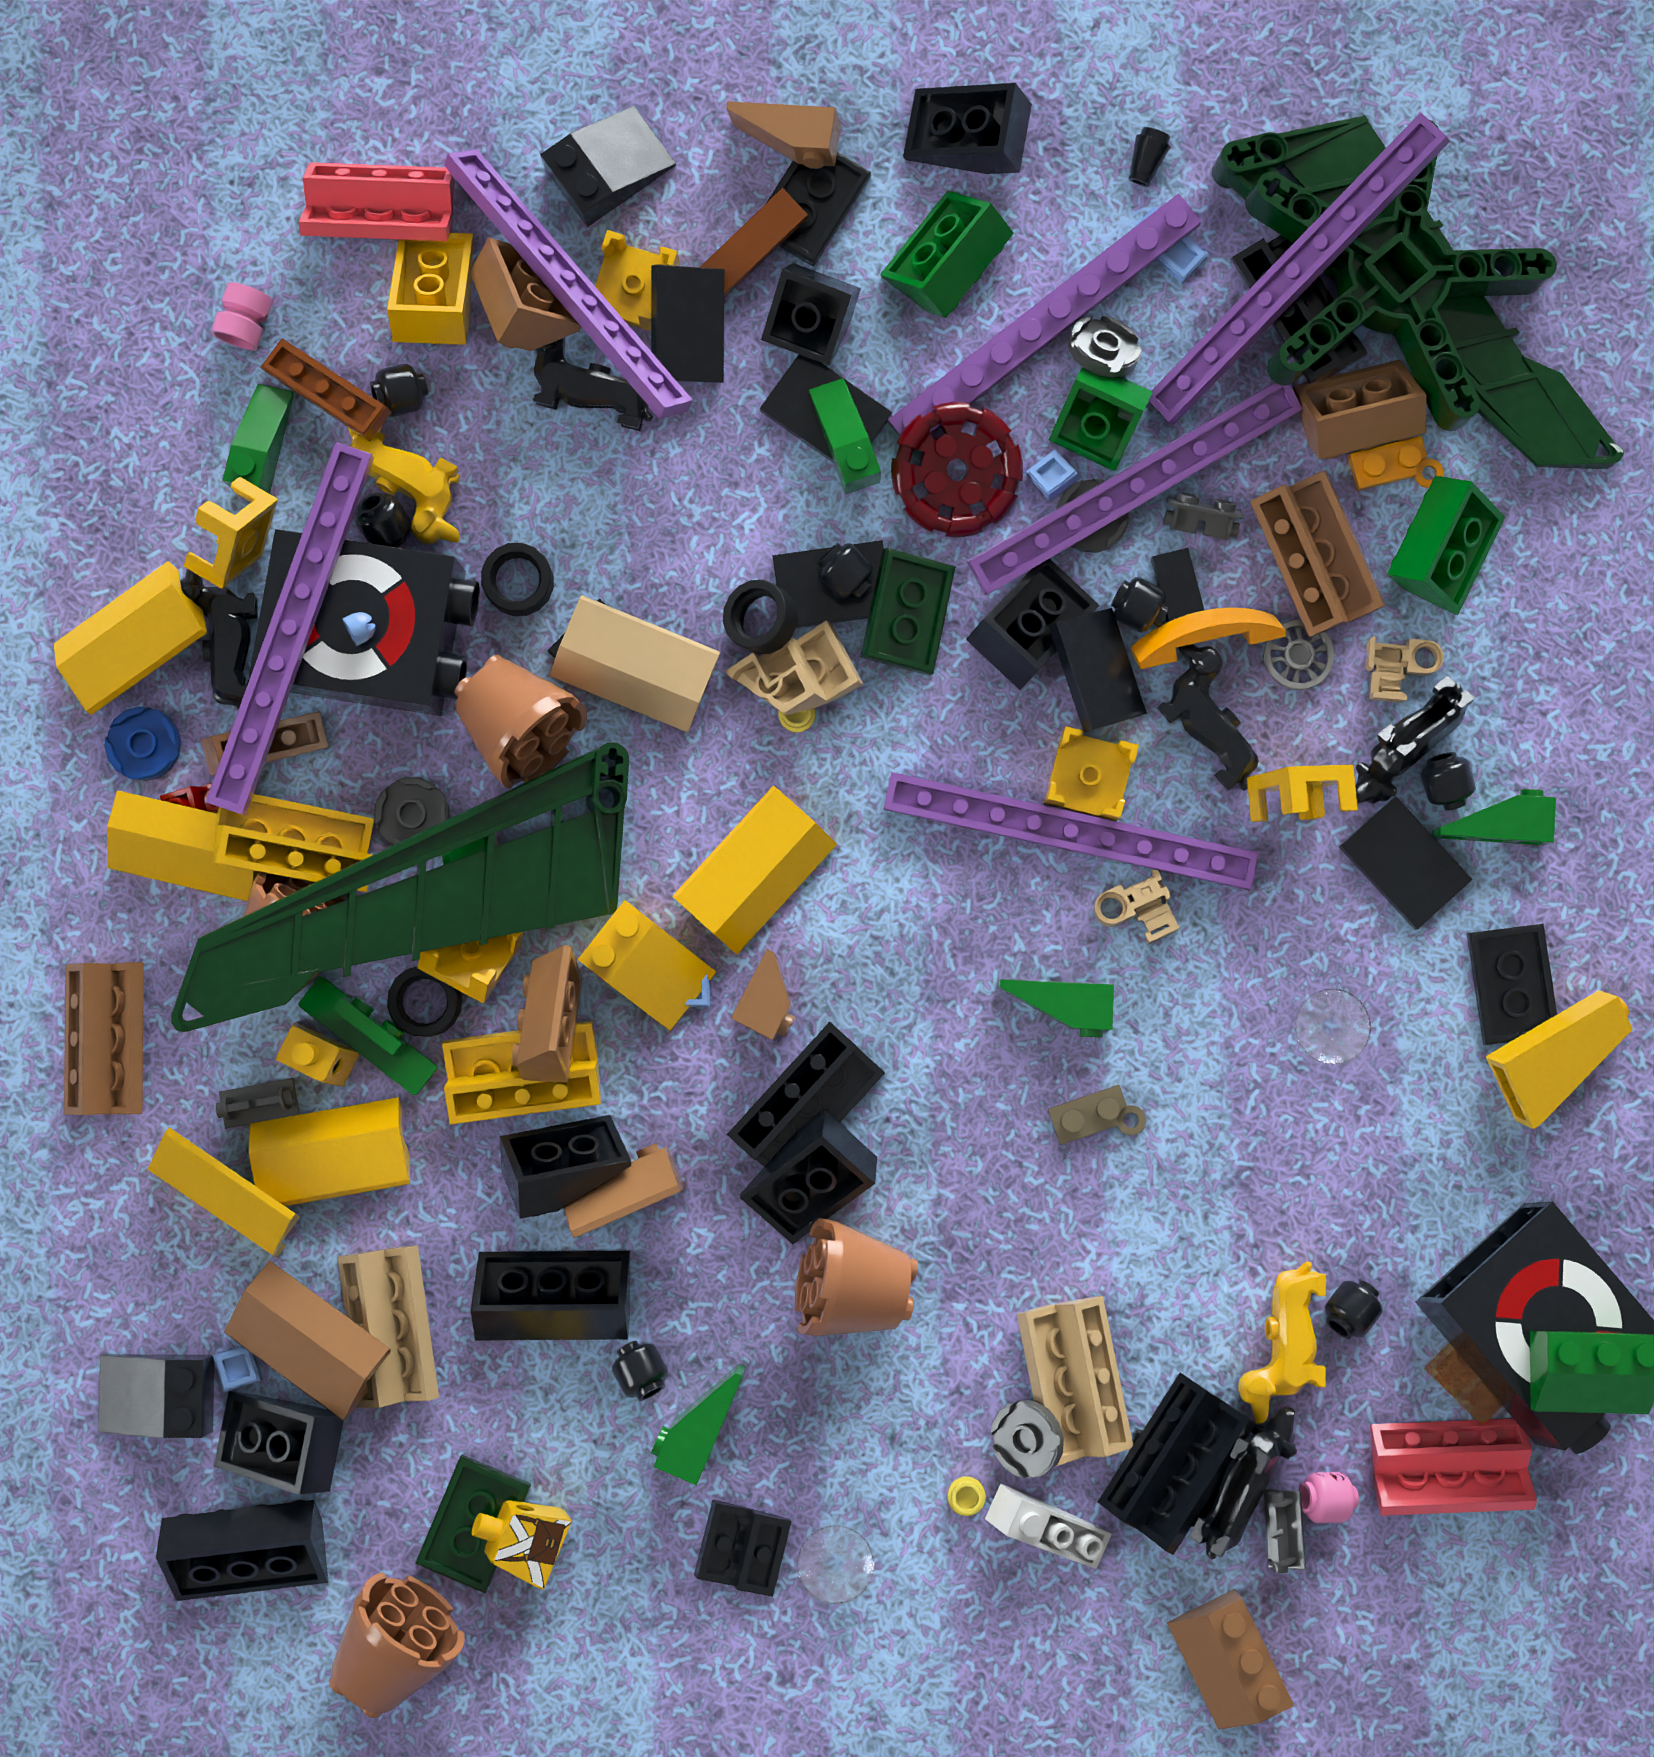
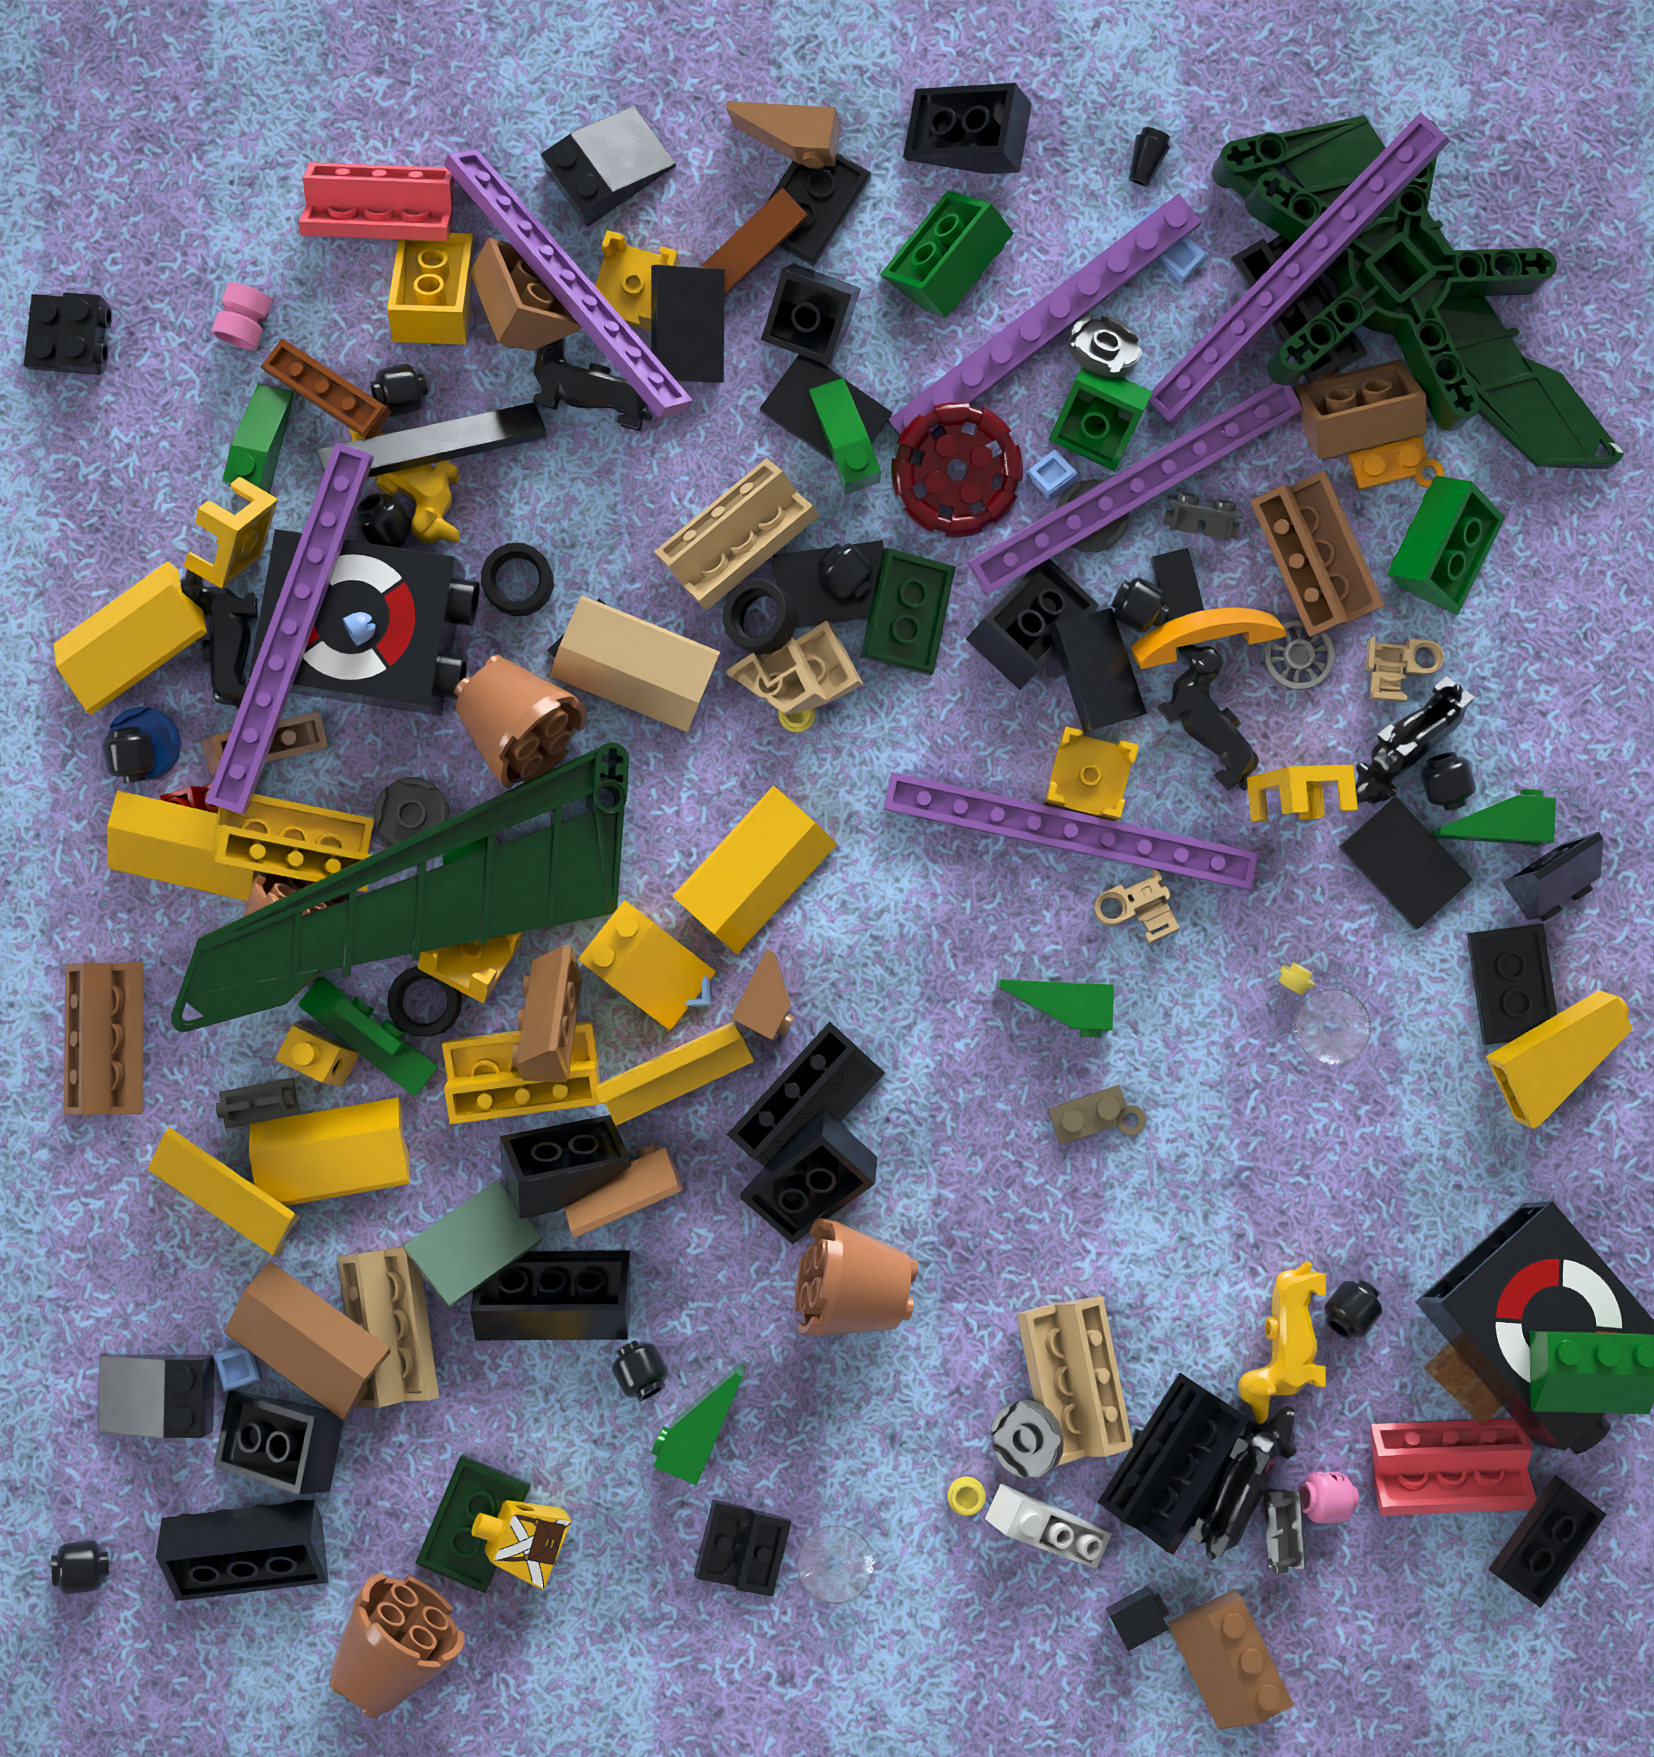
none -> black plate [23,292,112,375]
none -> black head [51,1540,109,1594]
none -> black head [102,726,157,783]
none -> tile [317,402,546,478]
none -> sand green tile [403,1179,543,1309]
none -> yellow slope [595,1021,754,1126]
none -> tan slope [654,458,820,611]
none -> black brick [1106,1587,1169,1651]
none -> light yellow plate [1278,962,1315,996]
none -> black tile [1488,1475,1607,1608]
none -> black slope [1503,832,1603,921]

